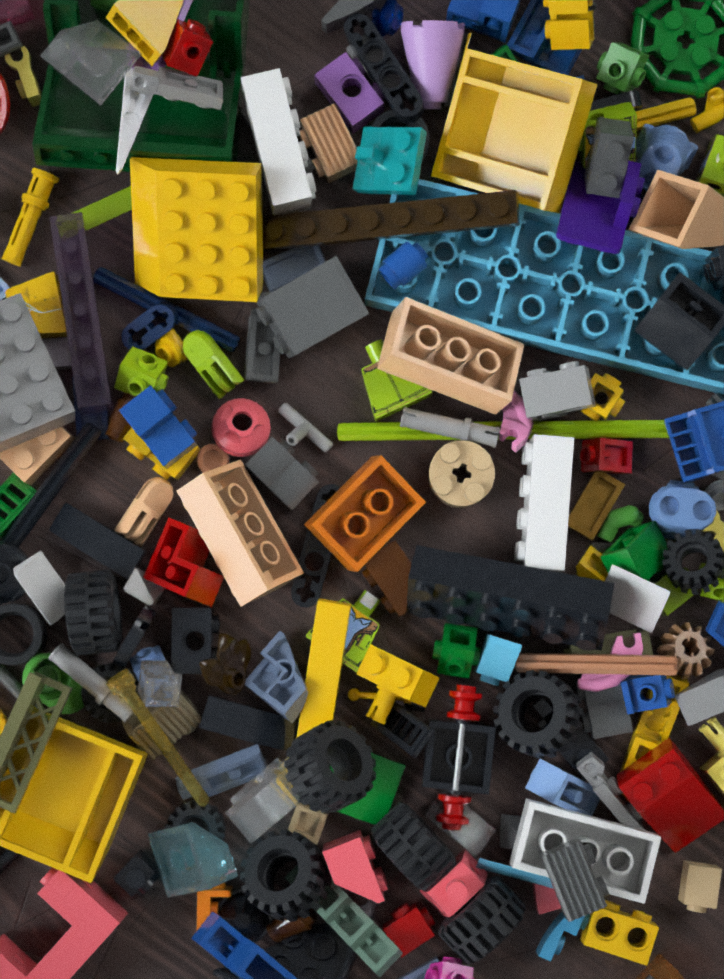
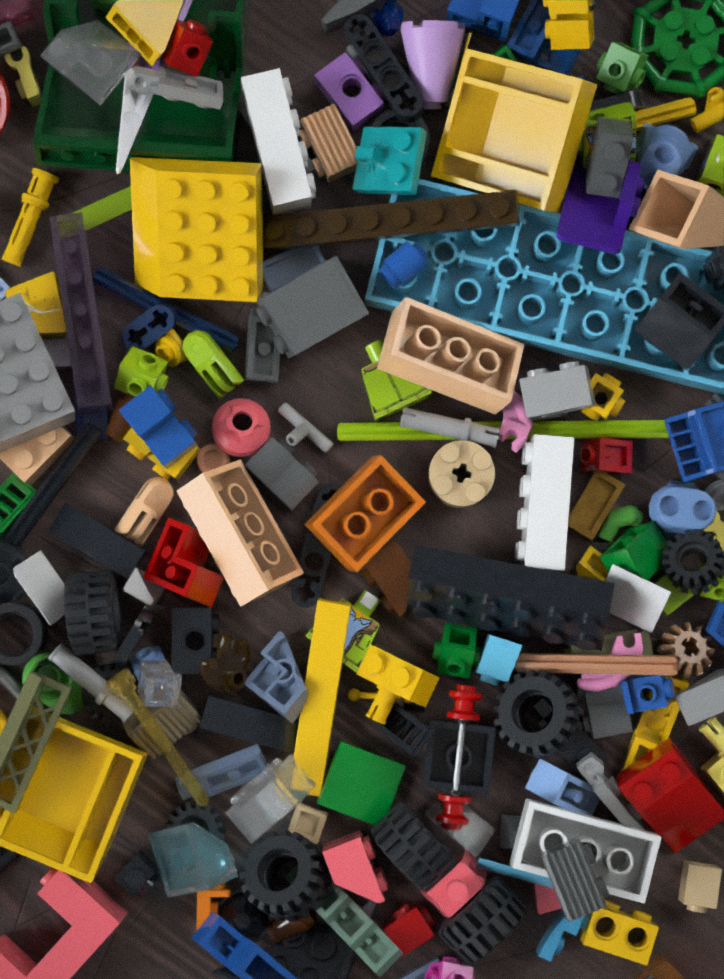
black tyre [284,720,376,814] -> none

